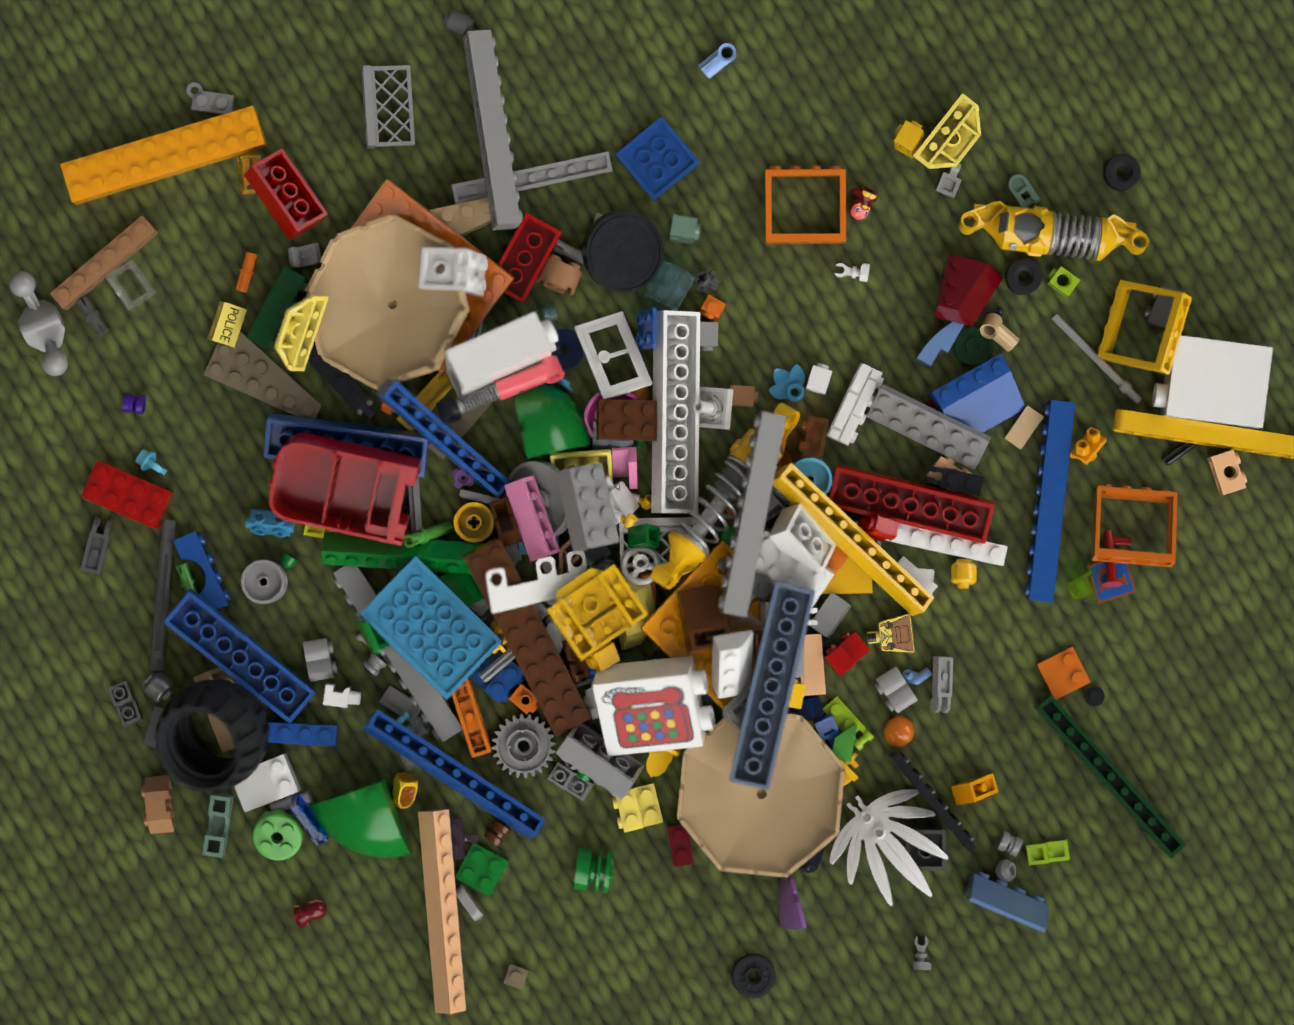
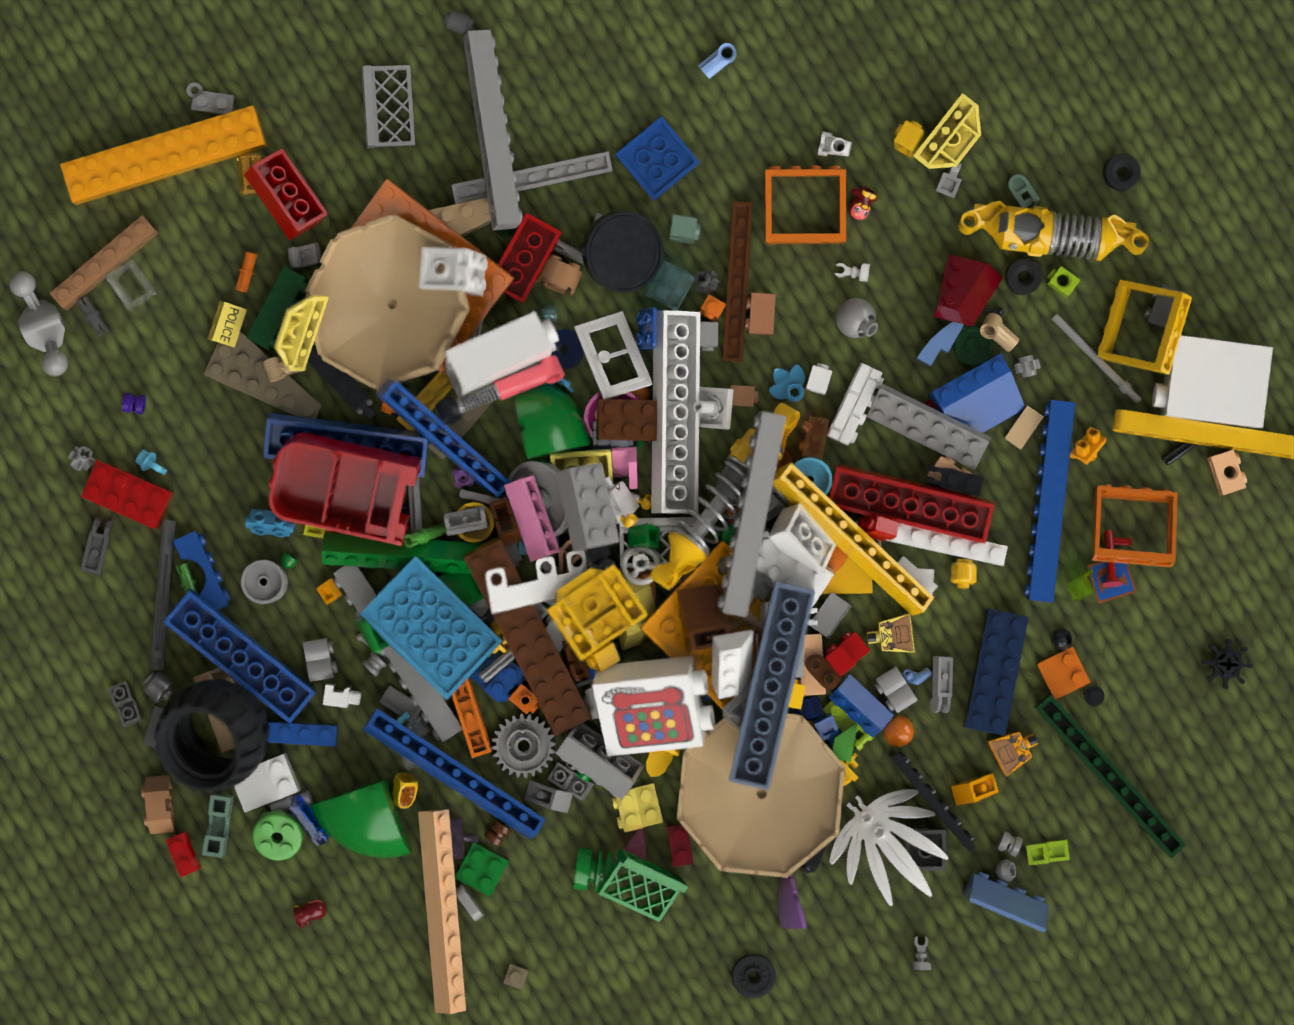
none -> light grey gear [68,446,95,471]
none -> red brick [165,831,201,877]
none -> tan piece [263,357,306,382]
none -> light orange plate [316,578,342,605]
none -> light grey hinge [444,506,488,536]
none -> light grey slope [524,780,573,813]
none -> green fence [597,848,689,922]
none -> clear pink slope [623,828,647,861]
none -> reddish brown plate [722,201,753,363]
none -> nougat brick [745,293,776,336]
none -> reddish brown plate [805,654,839,689]
none -> white plate [818,131,852,157]
none -> blue brick [829,675,894,738]
none -> light grey brick [836,298,878,338]
none -> dark blue brick [963,609,1029,736]
none -> torso [987,731,1038,776]
none -> light grey gear [1014,355,1041,378]
none -> black piece [1051,628,1072,650]
none -> black gear [1201,639,1253,689]

